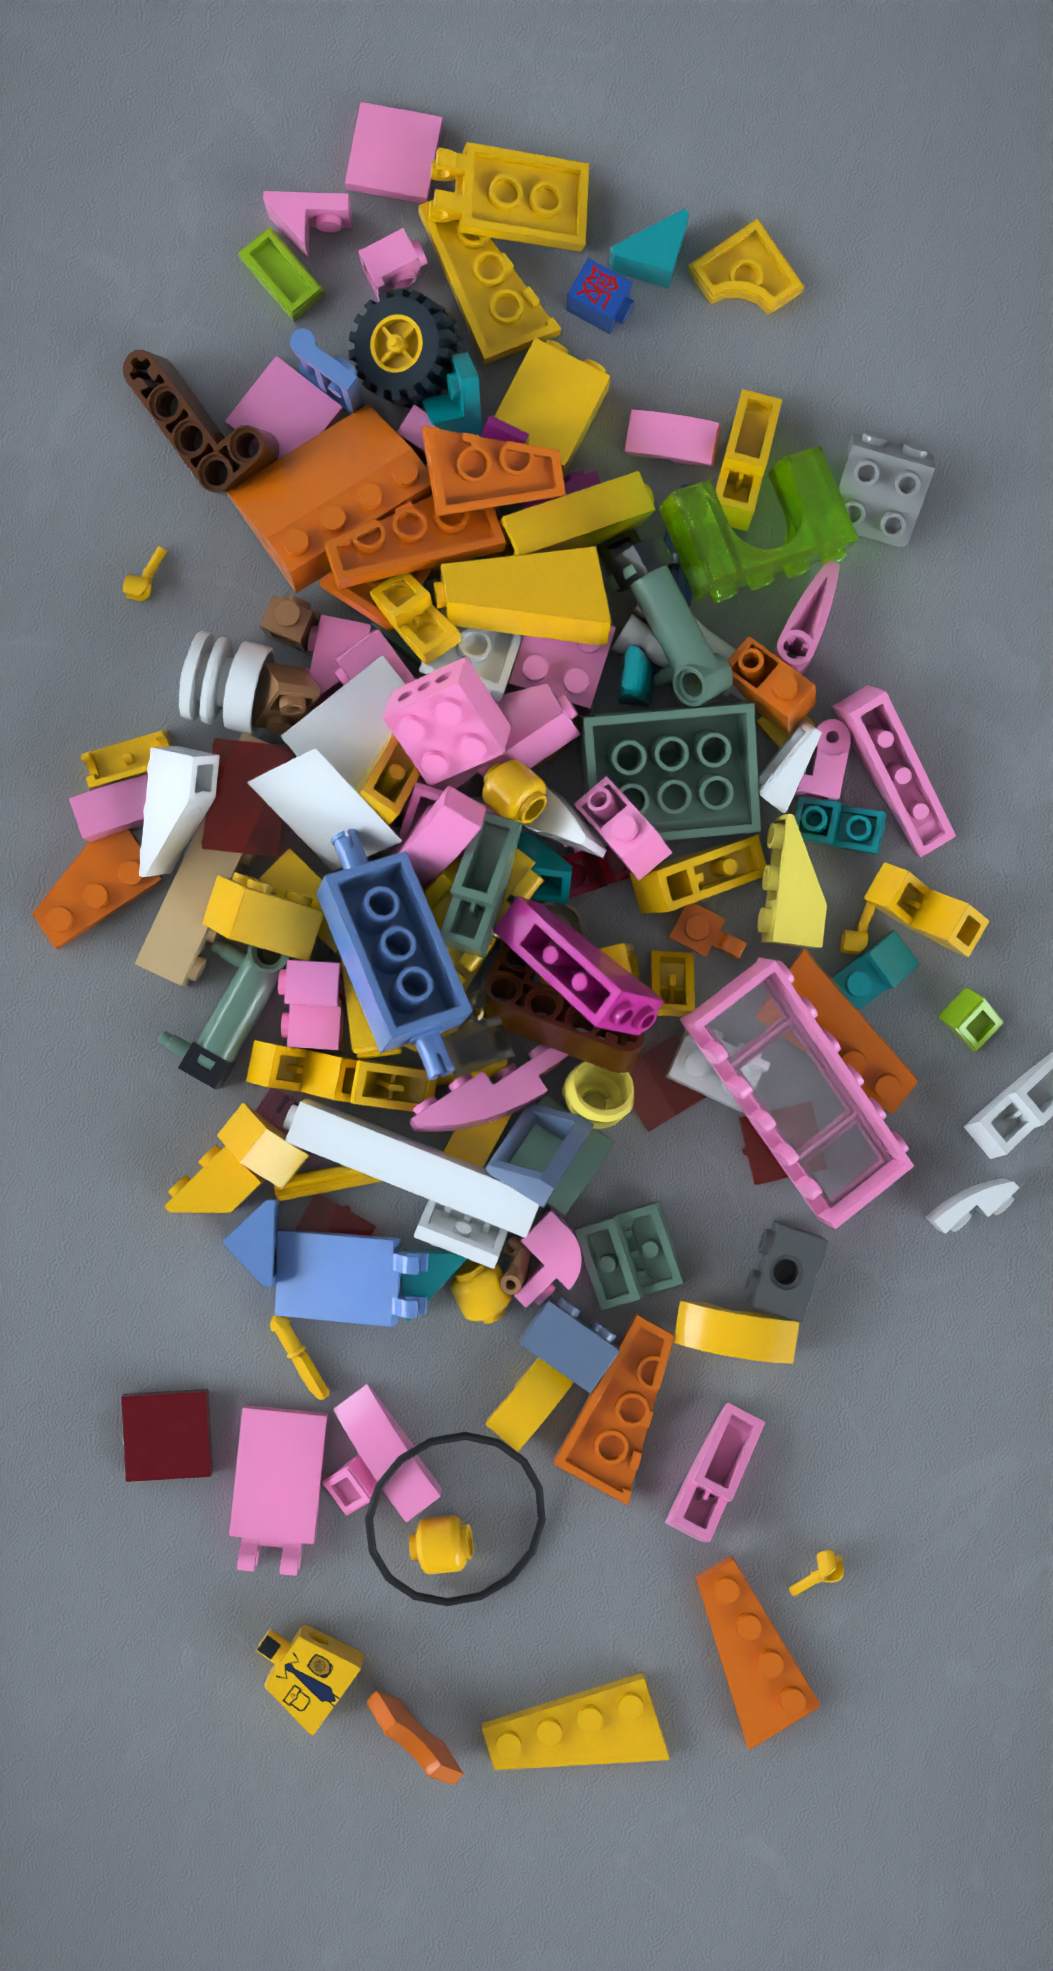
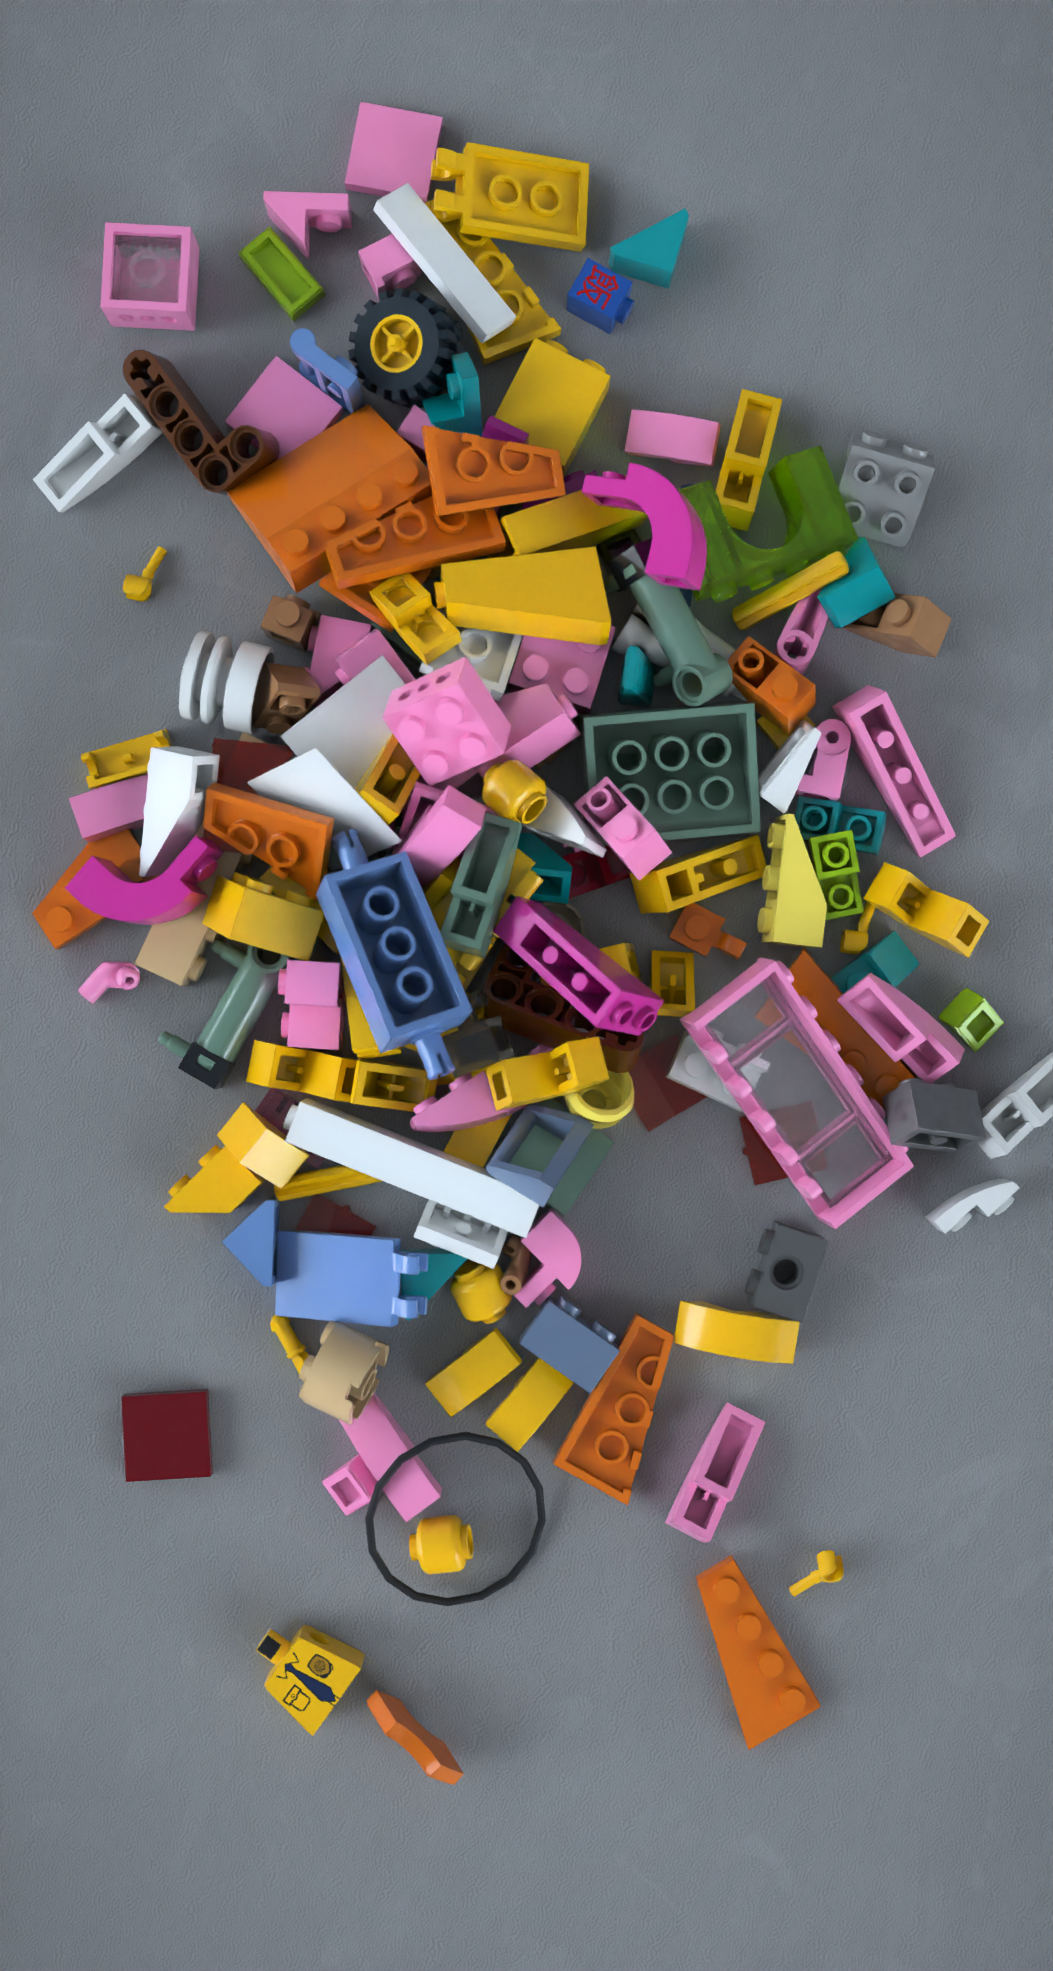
bright pink tile [229,1405,329,1576] -> none
yellow wing [482,1672,670,1770] -> none
sand green slope [574,1200,686,1311] -> none
yellow tile [687,218,805,316] -> none
none -> white slope [33,393,163,513]
none -> dark pink arch [65,835,224,925]
none -> bright pink arm [78,961,140,1004]
none -> piece [100,222,200,331]
none -> orange wing [203,782,334,902]
none -> tan brick [299,1320,389,1425]
none -> white tile [373,183,516,343]
none -> yellow slope [425,1327,522,1417]
none -> yellow brick [486,1036,609,1111]
none -> dark pink arch [582,463,707,591]
none -> yellow axle [732,551,849,630]
none -> lime slope [809,830,864,920]
none -> teal slope [817,537,896,628]
none -> bright pink slope [837,973,965,1084]
none -> medium nougat slope [844,593,951,658]
none -> flat silver brick [882,1078,986,1153]

